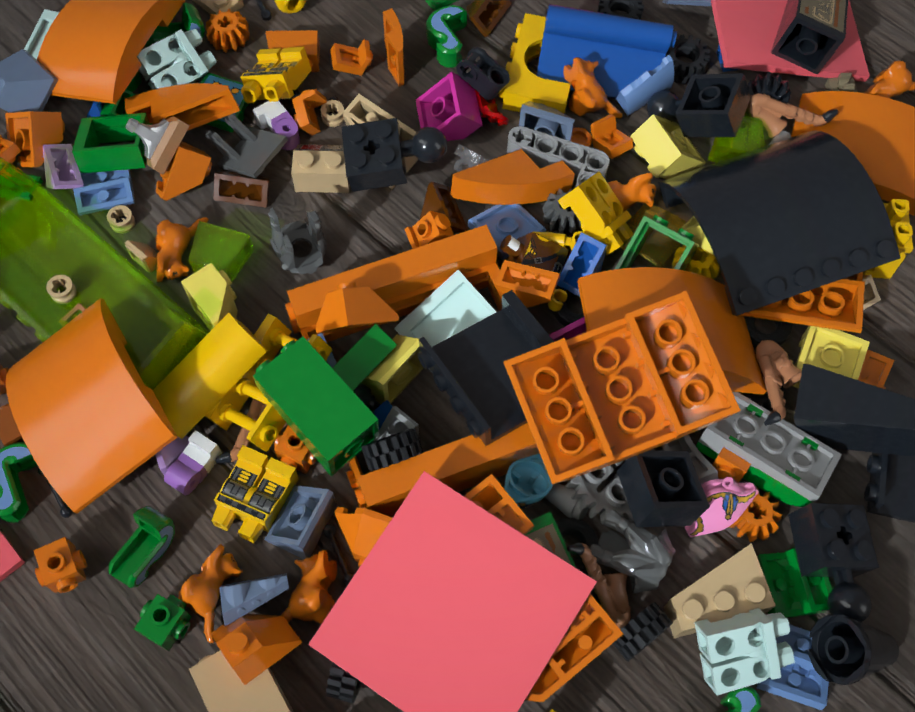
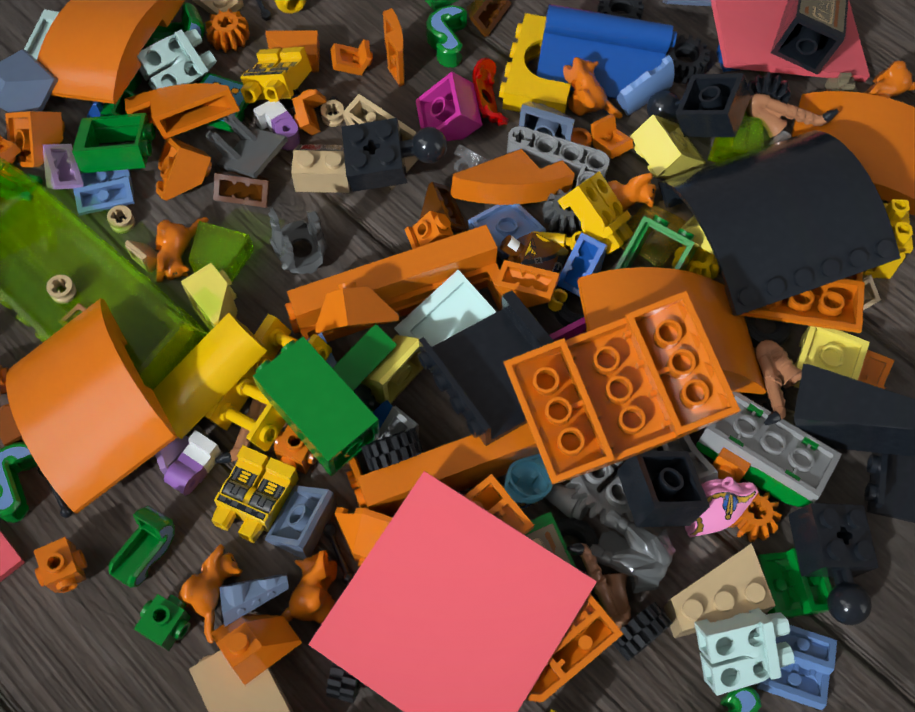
piece [126,116,190,174] -> none
black piece [456,47,510,100] -> none
black cone [808,614,899,685] -> none

